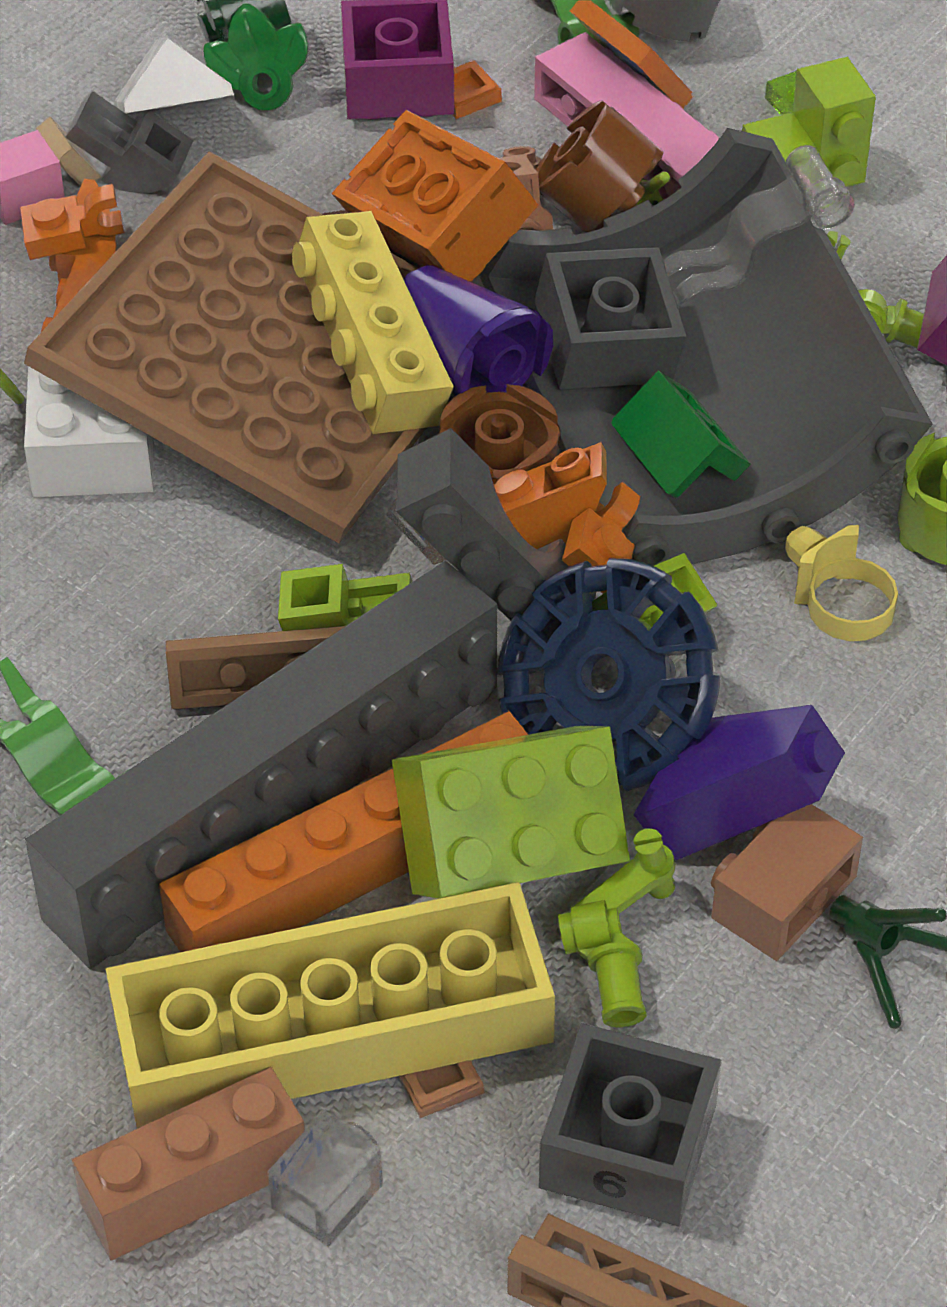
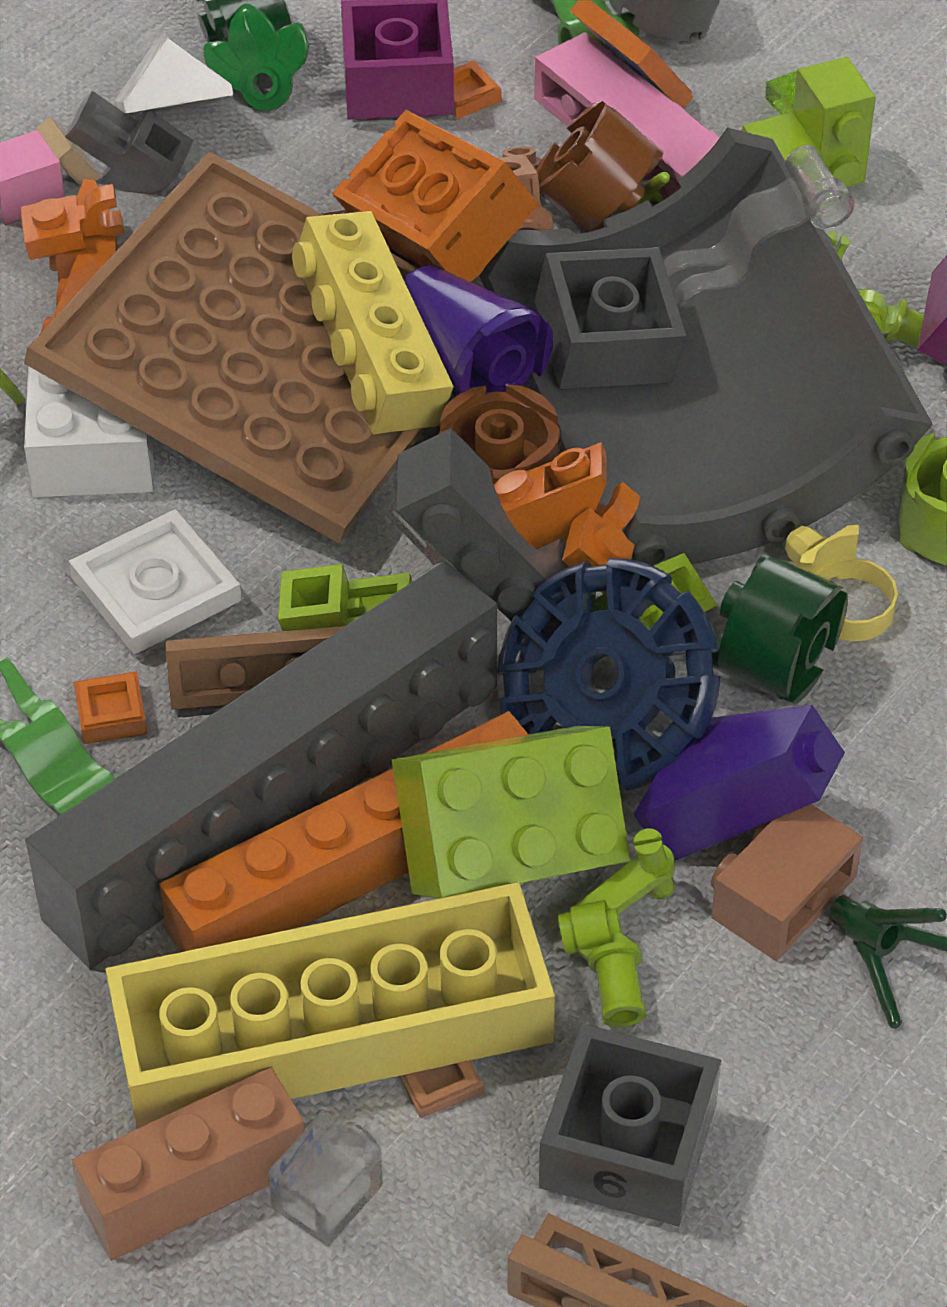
green panel [612,370,751,498] -> none
none -> white plate [69,509,242,655]
none -> orange tile [74,671,148,744]
none -> dark green brick [712,553,848,704]

